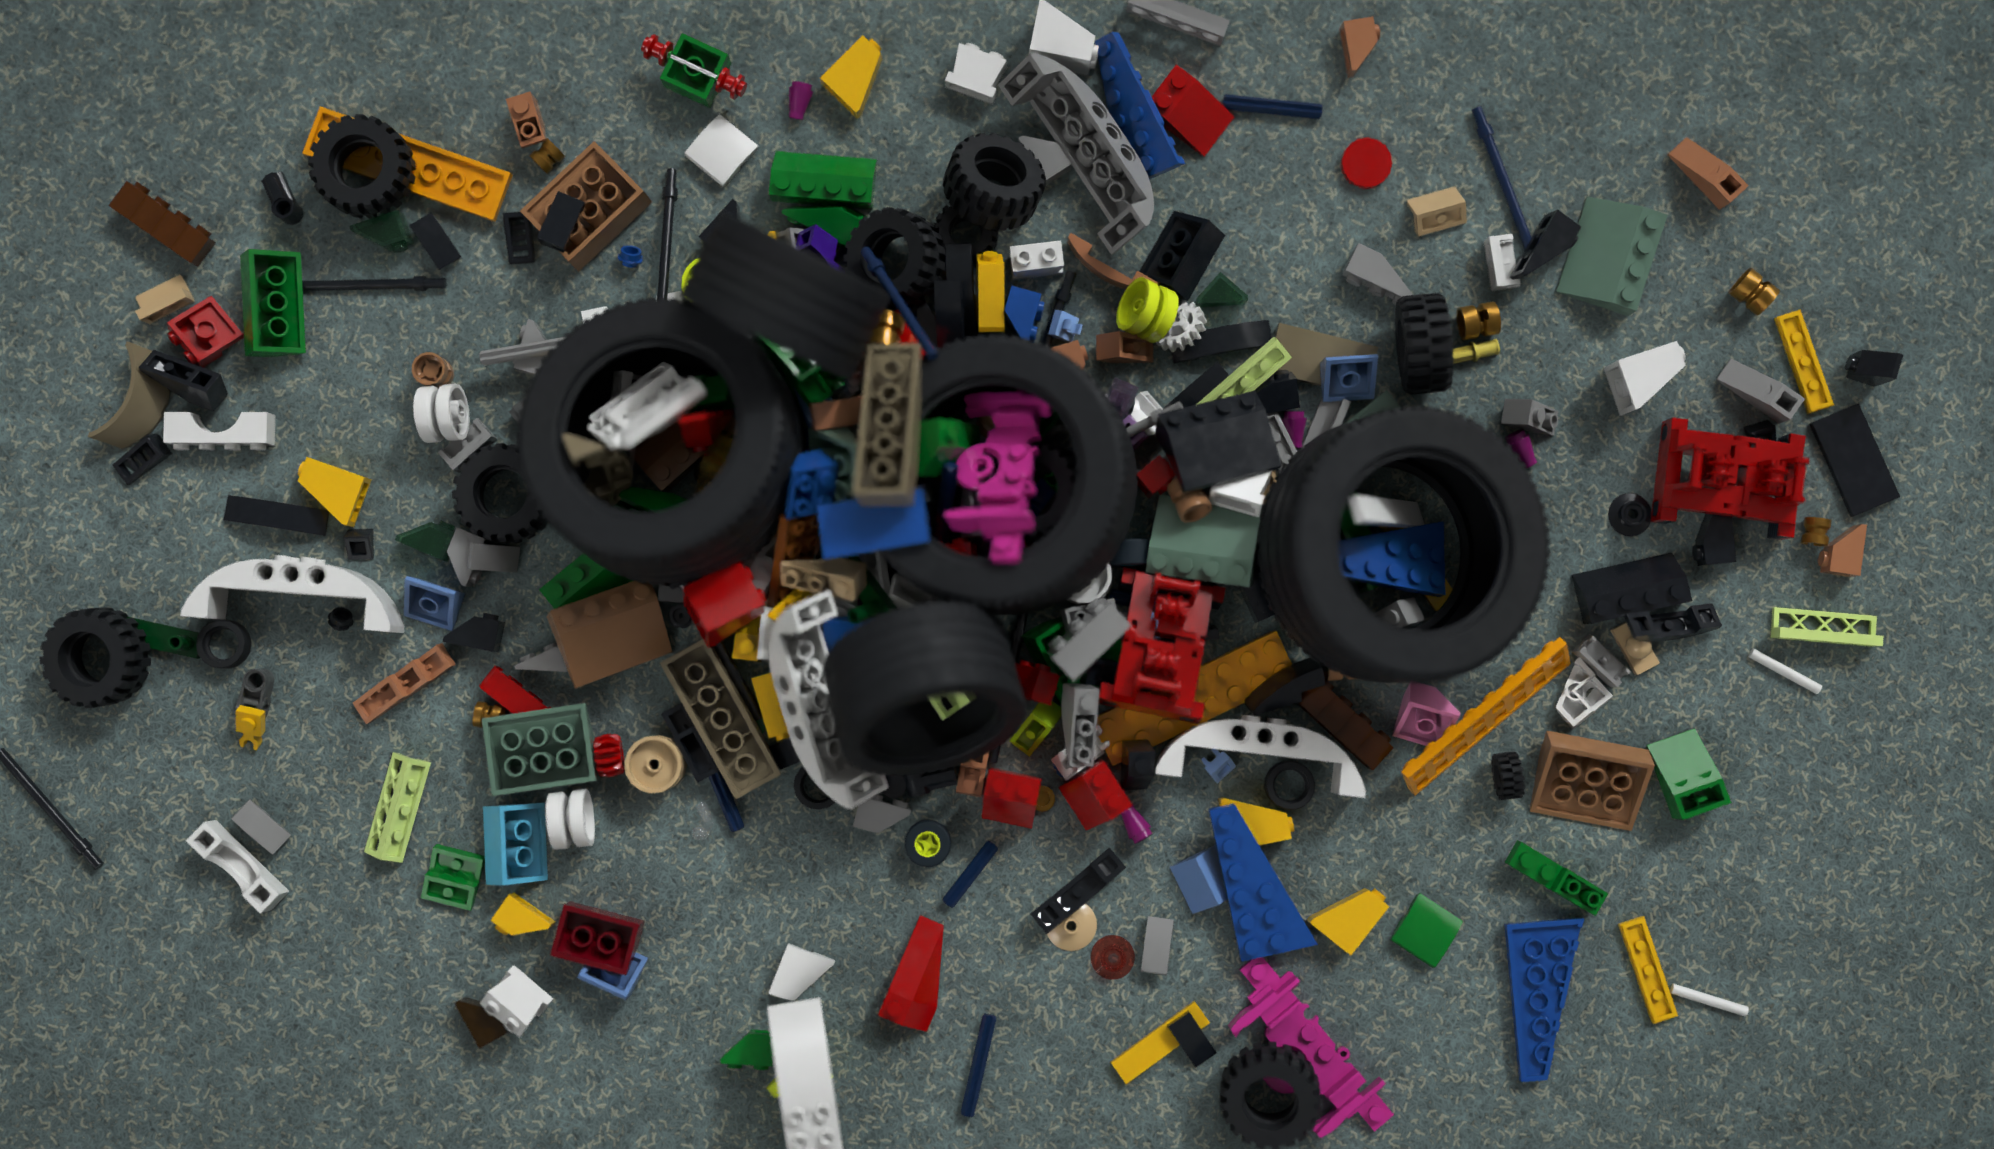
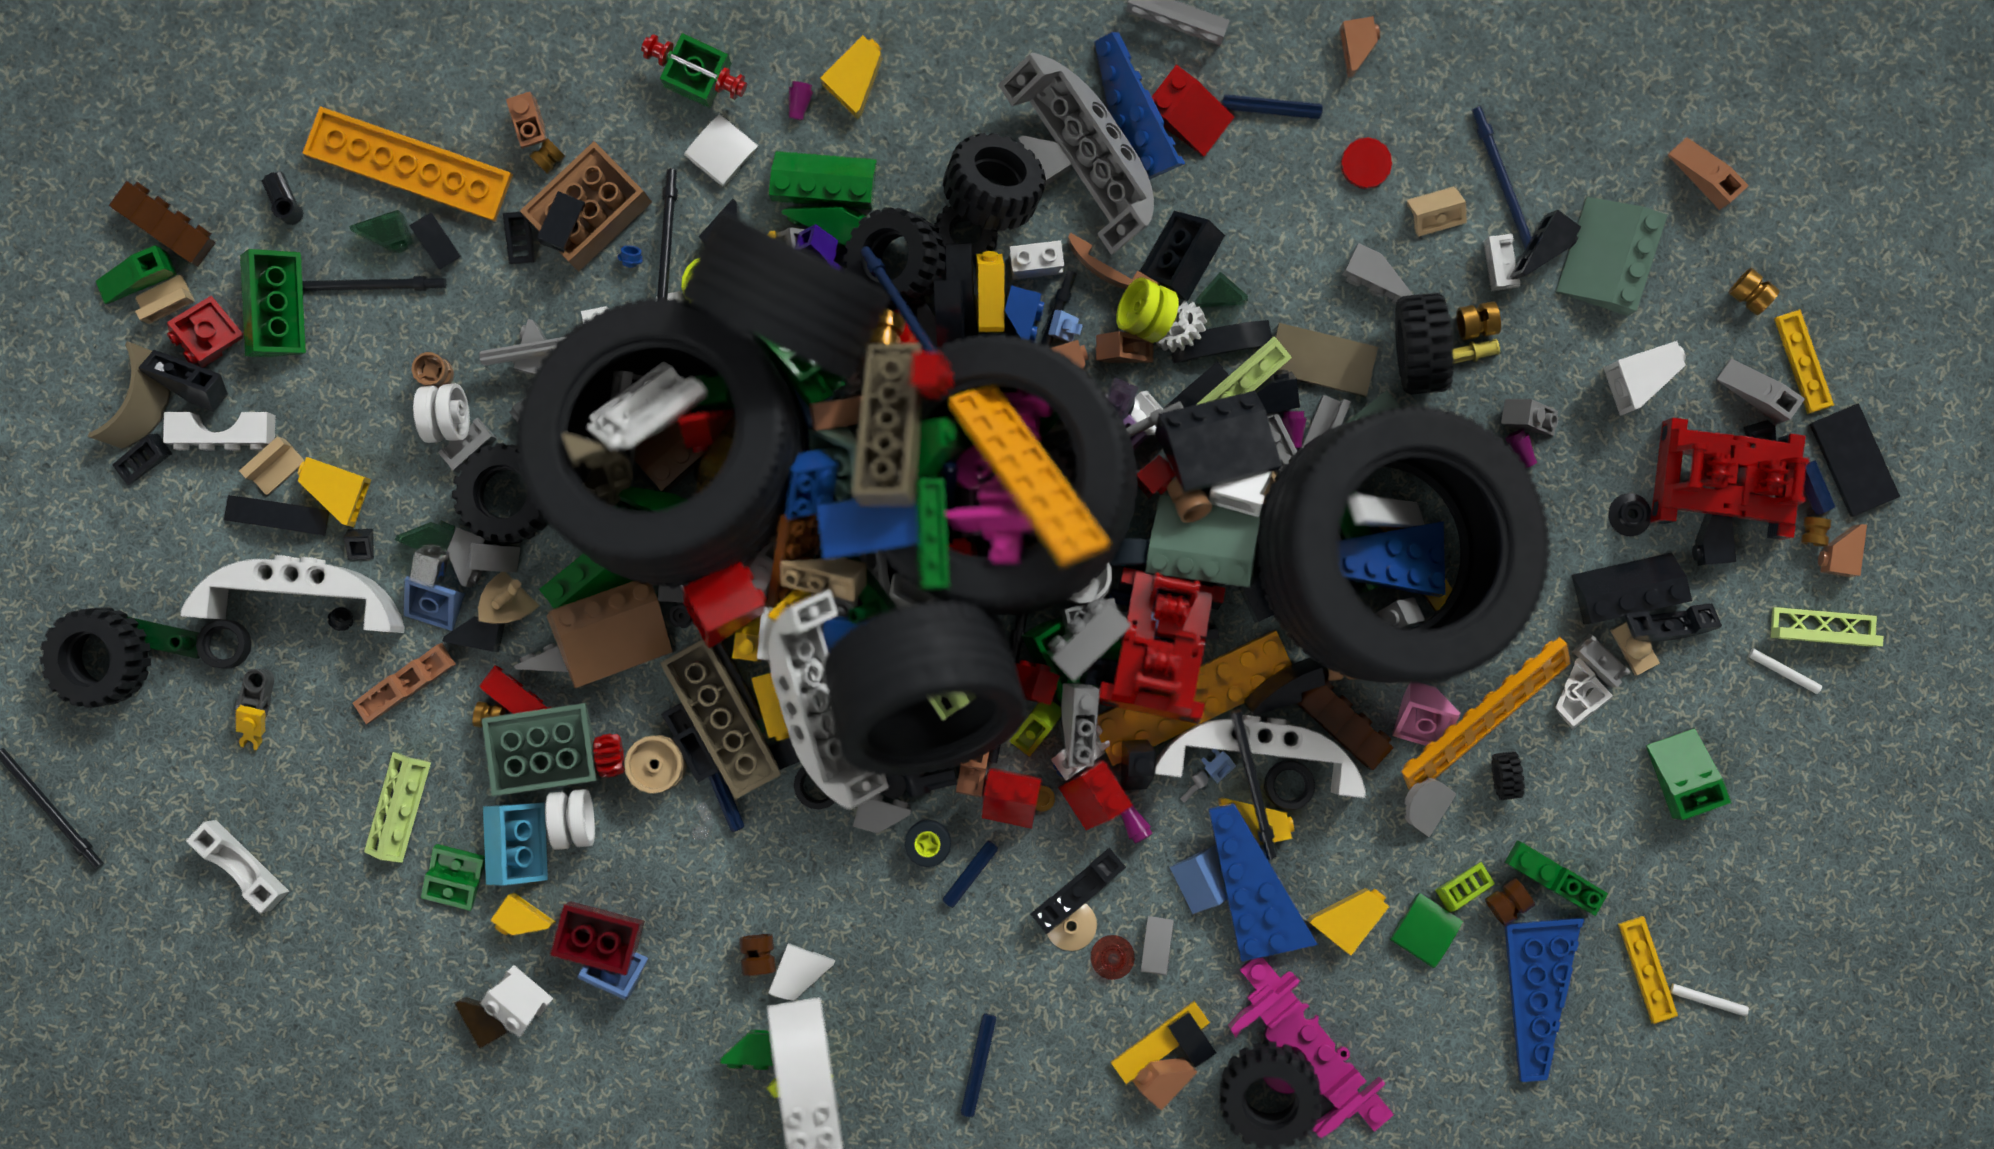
light grey slope [231,799,291,855] -> none
black tyre [308,114,416,219] -> none
red wedge [878,915,944,1032] -> none
white hips [945,43,1007,104] -> none
white slope [1029,0,1099,76] -> none
medium blue slope [1320,354,1378,402] -> none
medium nougat slope [1530,731,1655,831] -> none
black slope [1845,350,1903,387] -> none
none -> green slope [95,245,177,305]
none -> tan panel [239,436,305,495]
none -> clear smoke brick [409,544,450,588]
none -> tan shield [478,572,539,624]
none -> reddish brown wheel [739,934,776,976]
none -> red brick [910,352,954,400]
none -> green tile [915,479,949,589]
none -> light orange plate [948,385,1110,567]
none -> nougat slope [1132,1057,1197,1111]
none -> light grey hand [1180,770,1209,803]
none -> black bar [1231,709,1277,860]
none -> light grey tile [1404,778,1456,837]
none -> lime slope [1435,862,1495,912]
none -> reddish brown wheel [1485,878,1535,927]
none -> dark blue tile [1804,460,1836,516]

